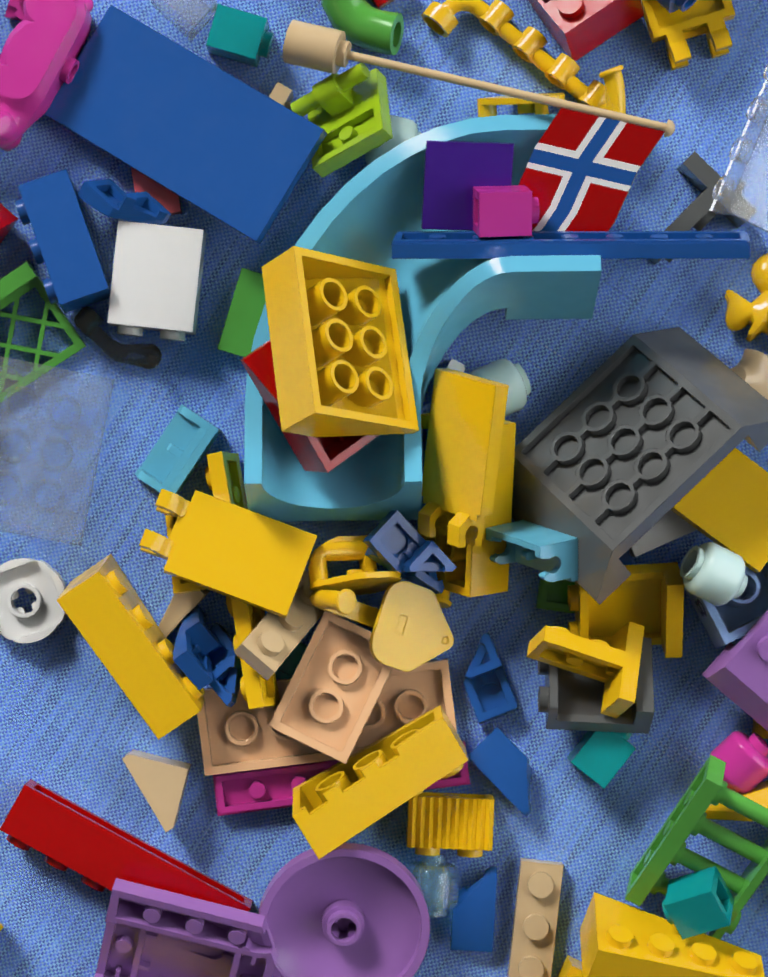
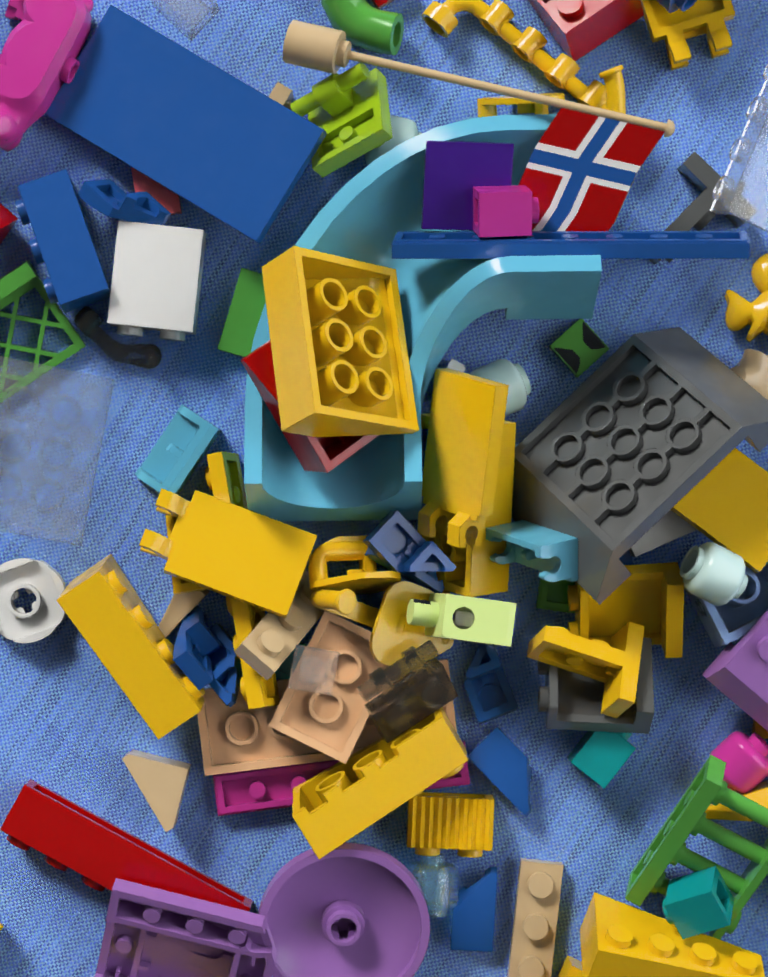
teal brick [206,4,274,67] -> none
none -> clear brick [288,644,341,697]
none -> clear smoke plate [357,640,458,743]
none -> yellowish green torso [406,593,517,647]
none -> bright green tile [549,319,609,378]

